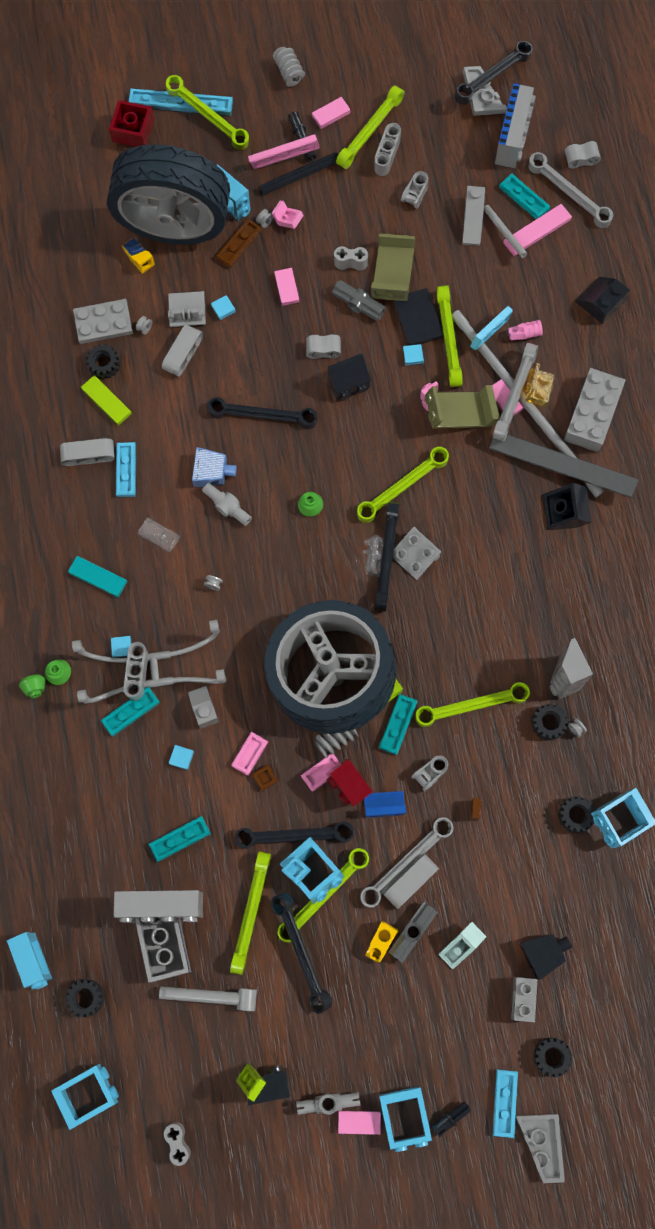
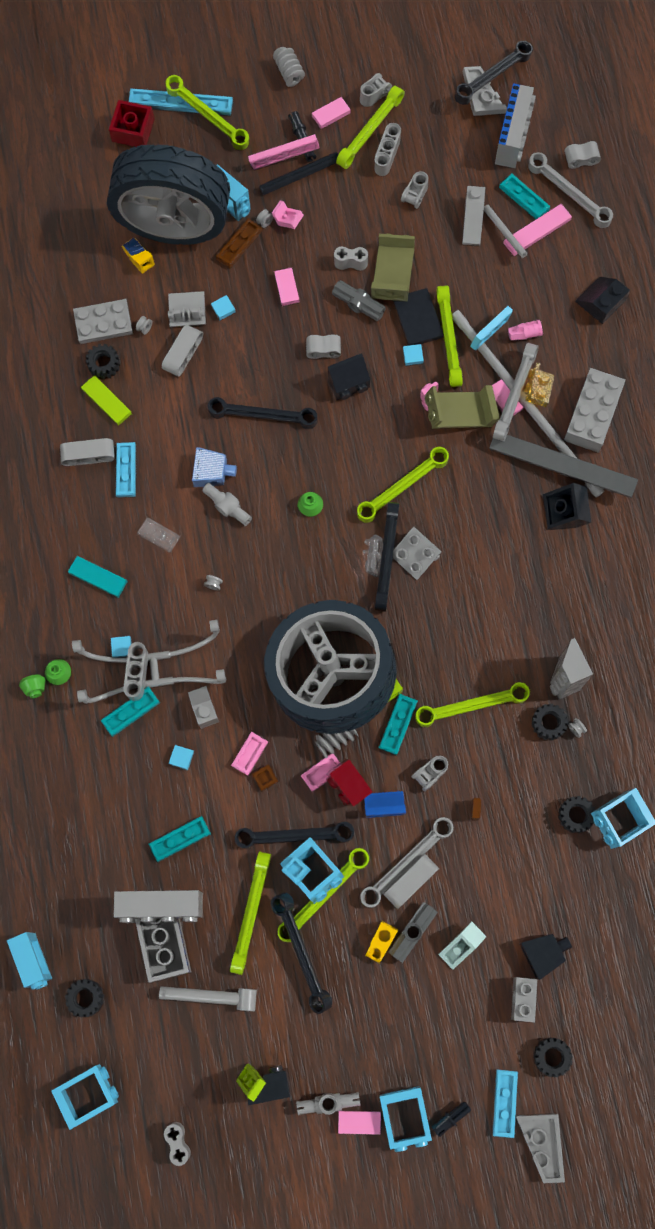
none -> light grey piece [360,73,392,107]

